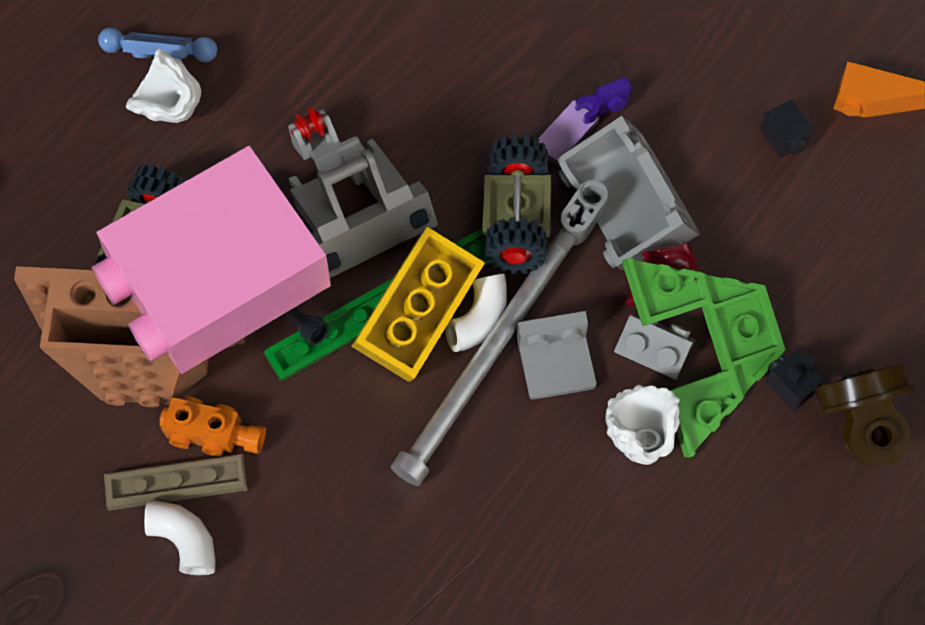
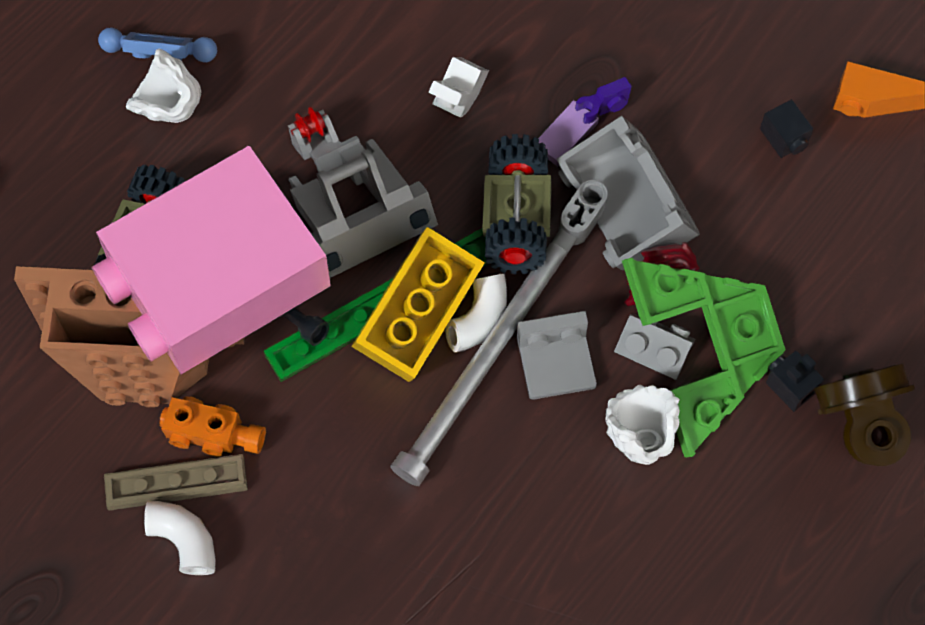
none -> white brick [428,57,489,118]

